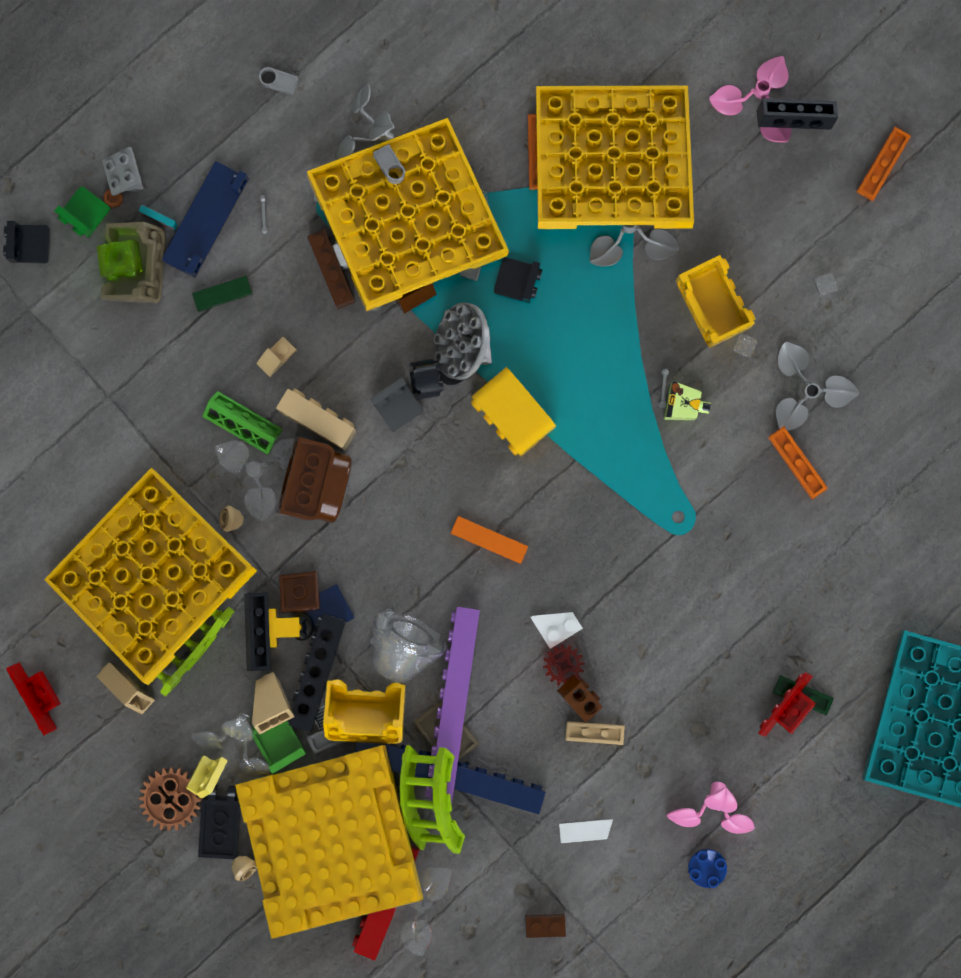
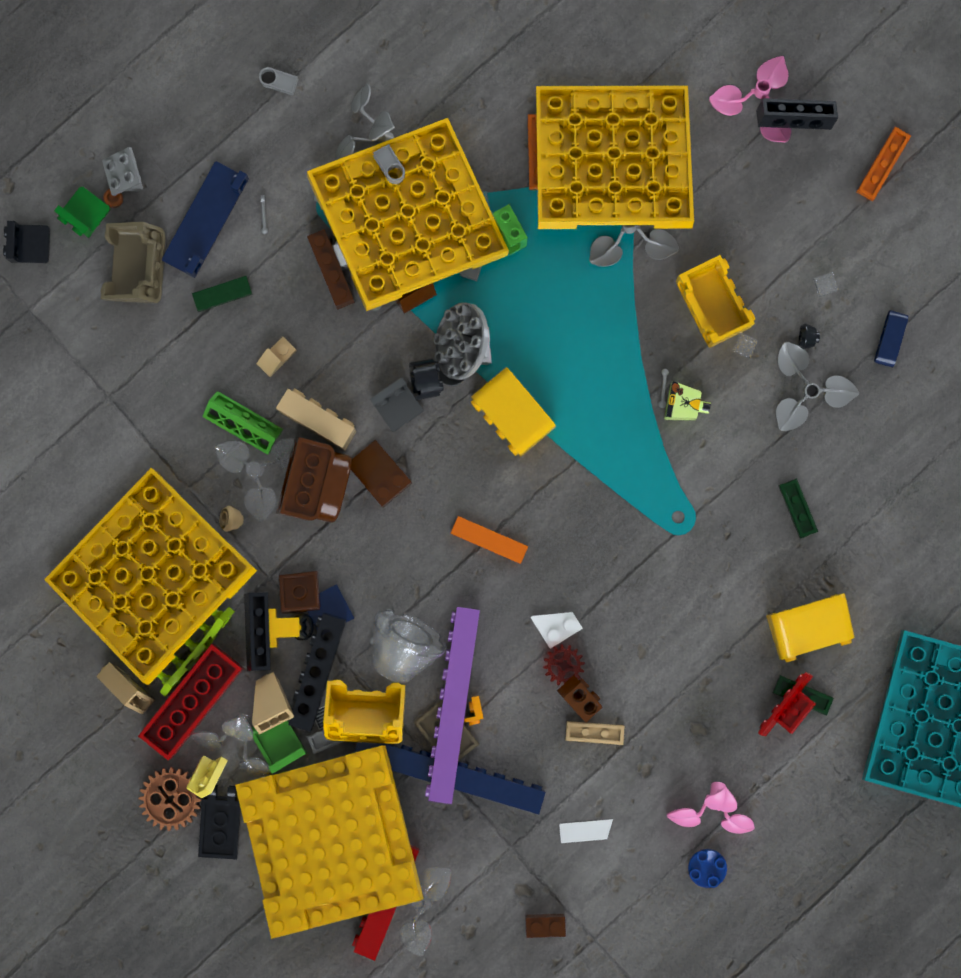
red bracket [6,662,61,736] -> none
clear neon green brick [96,240,143,281] -> none
teal tile [138,205,178,231] -> none
tan cone [232,856,257,881] -> none
lime fence [399,745,465,854] -> none
black bracket [494,257,543,304] -> none
orange tile [767,426,828,499] -> none
none -> red brick [138,644,244,760]
none -> reddish brown slope [351,440,412,508]
none -> light orange bracket [464,695,484,725]
none -> bright green panel [493,204,528,255]
none -> yellow windscreen [766,593,855,662]
none -> dark green tile [778,478,819,539]
none -> black cone [799,323,820,349]
none -> dark blue beam [874,310,909,368]

